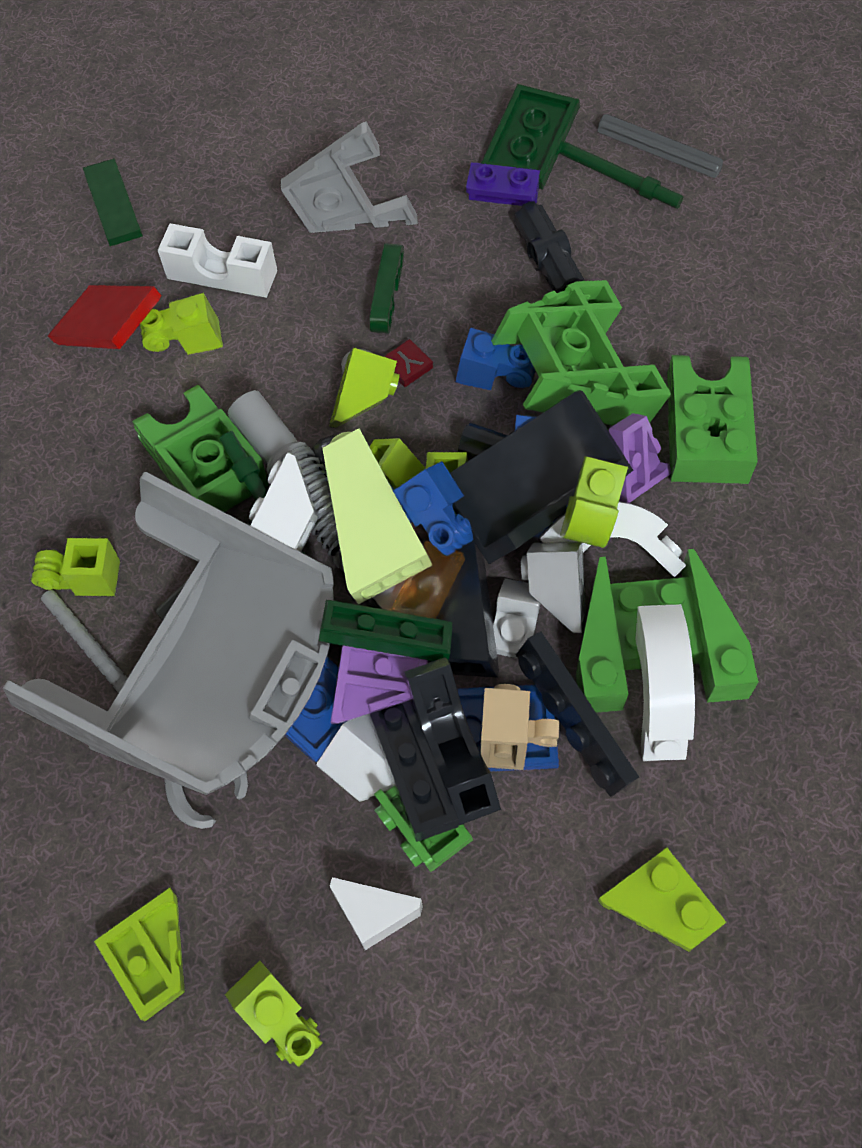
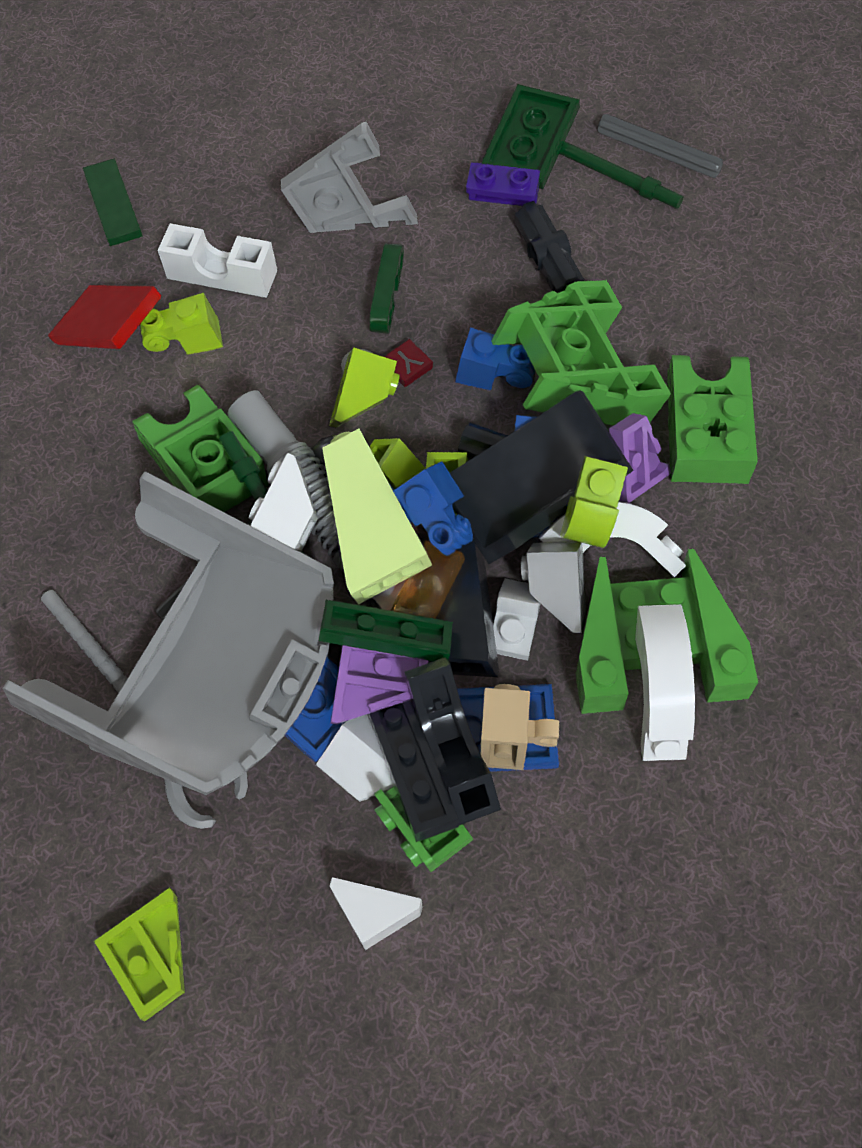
lime brick [31,538,120,596] -> none
lime brick [225,961,323,1067] -> none
black plate [515,631,639,797] -> none
lime wing [598,848,726,952] -> none

